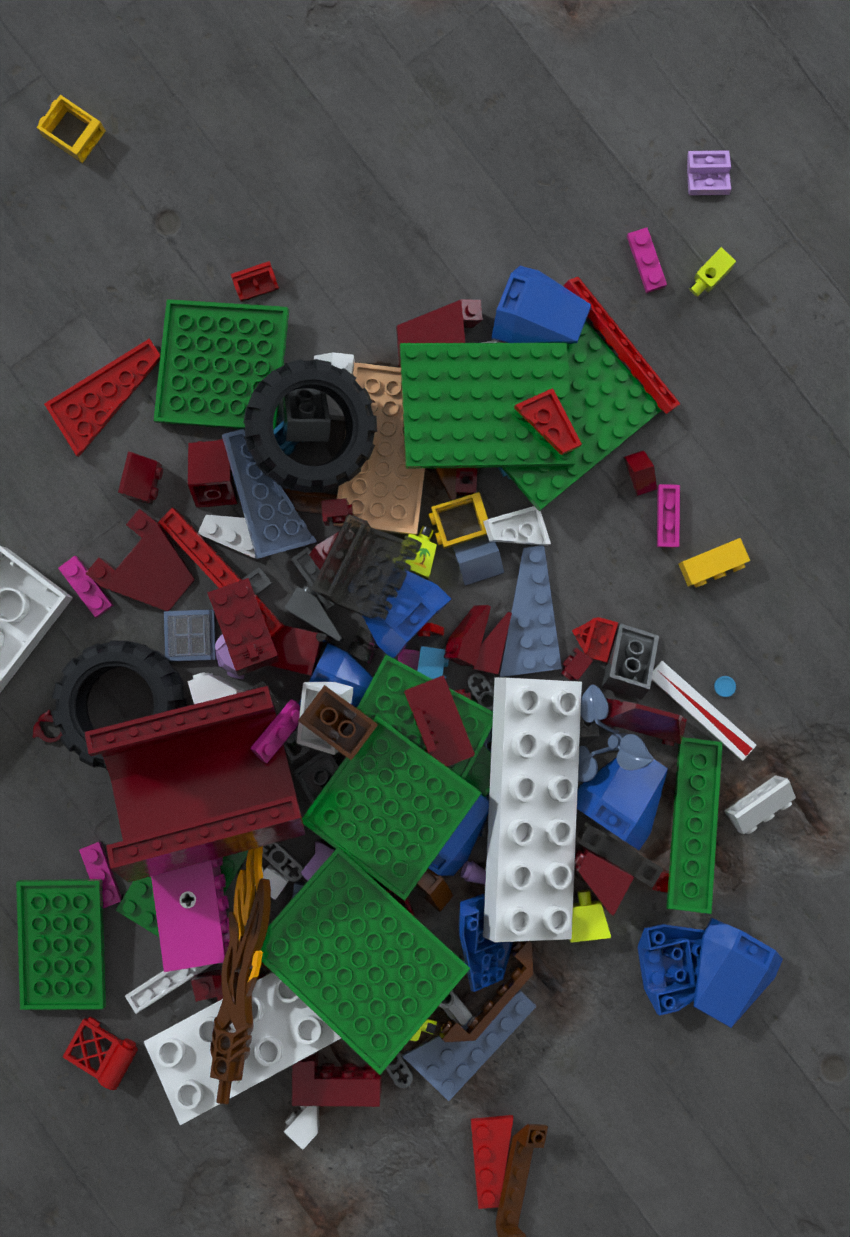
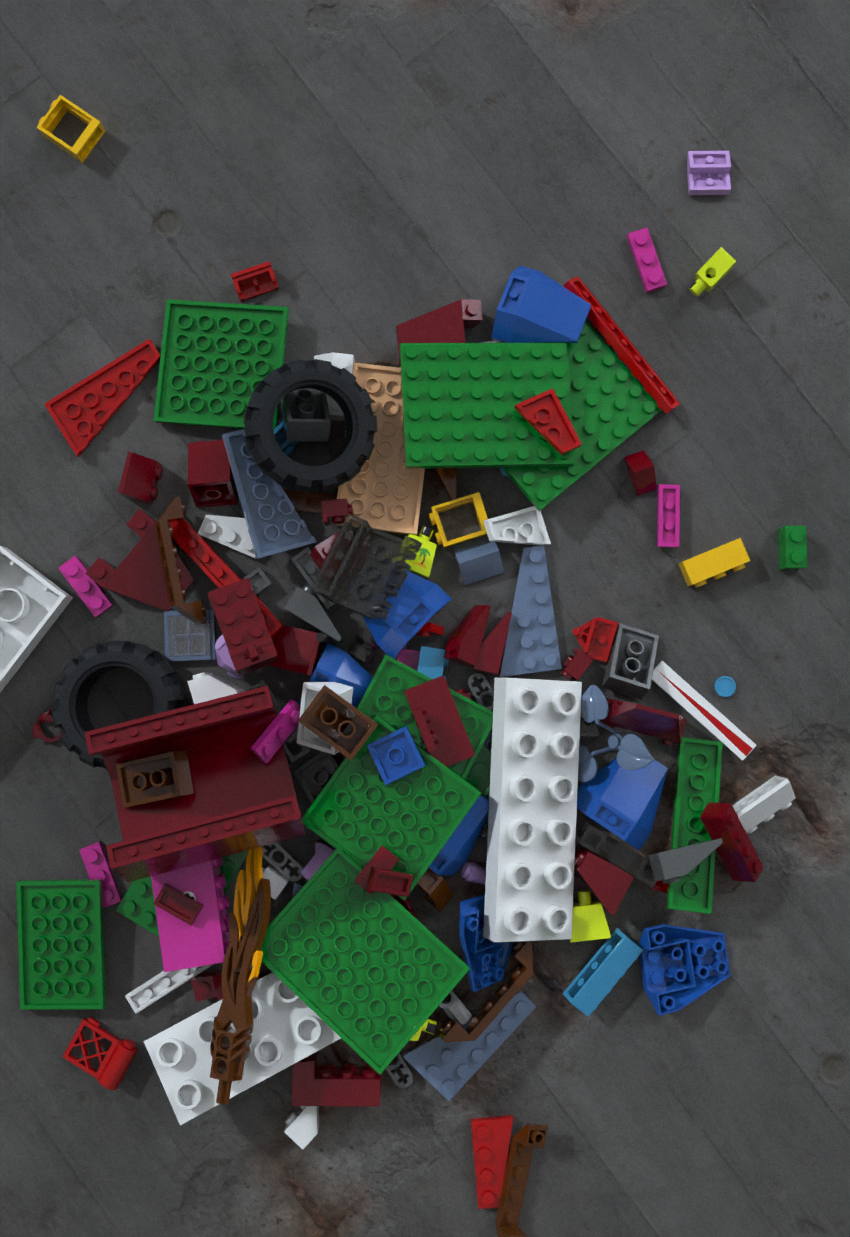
dark red brick [455,468,477,496] -> none
blue wedge [693,918,783,1028] -> none
none -> reddish brown slope [116,750,194,808]
none -> dark red tile [153,884,204,926]
none -> reddish brown slope [154,497,206,624]
none -> dark red tile [354,846,399,895]
none -> dark red tile [366,867,414,897]
none -> blue plate [367,726,426,785]
none -> dark azure brick [563,928,643,1017]
none -> dark grey slope [648,838,723,884]
none -> dark red brick [700,803,763,882]
none -> green brick [778,525,807,570]

